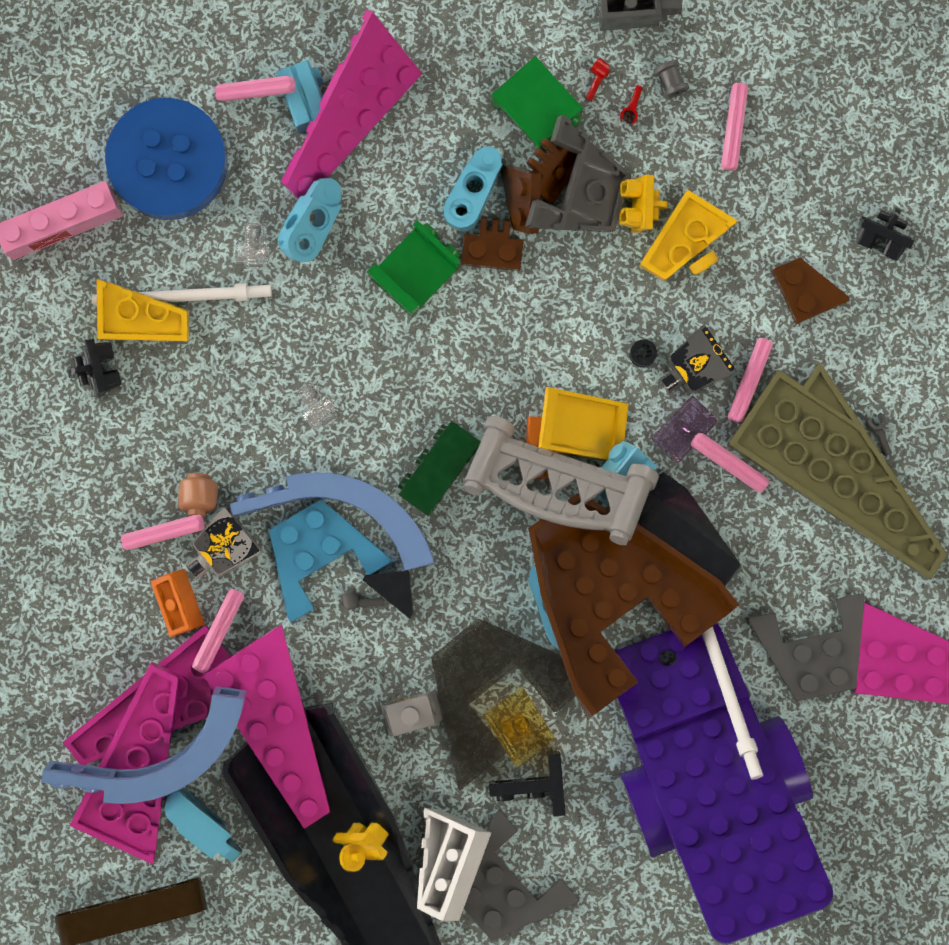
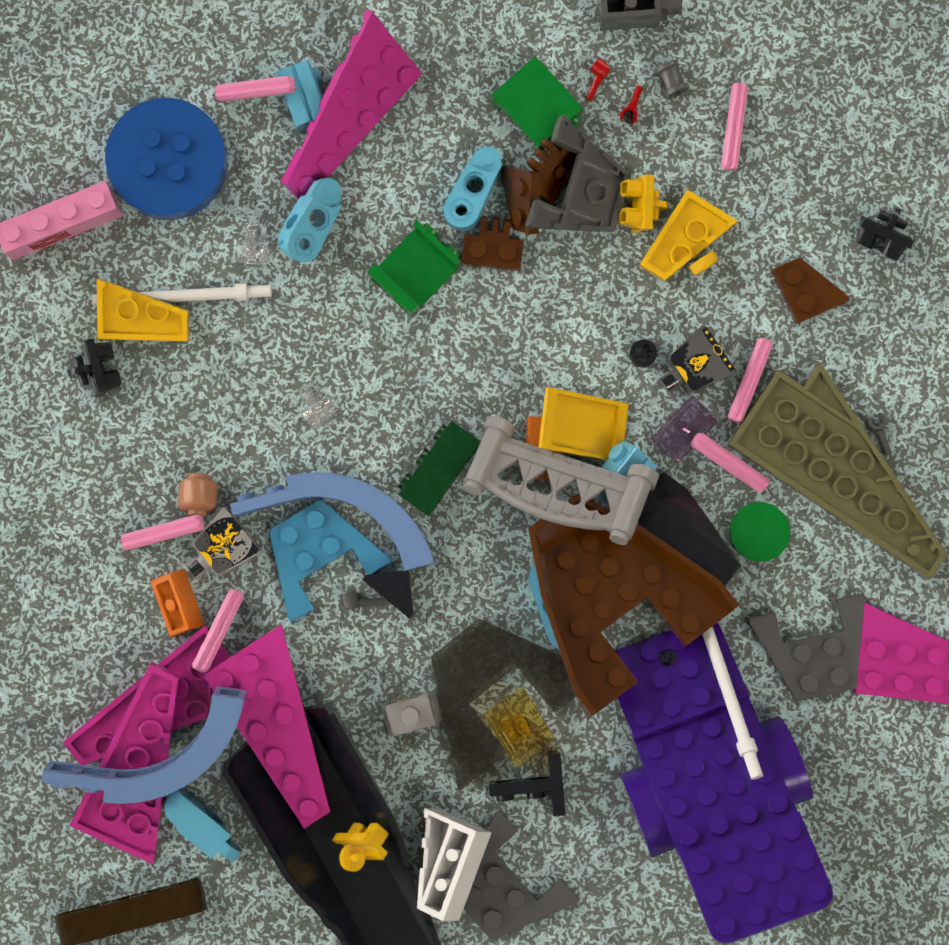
none -> green tile [729,502,790,562]

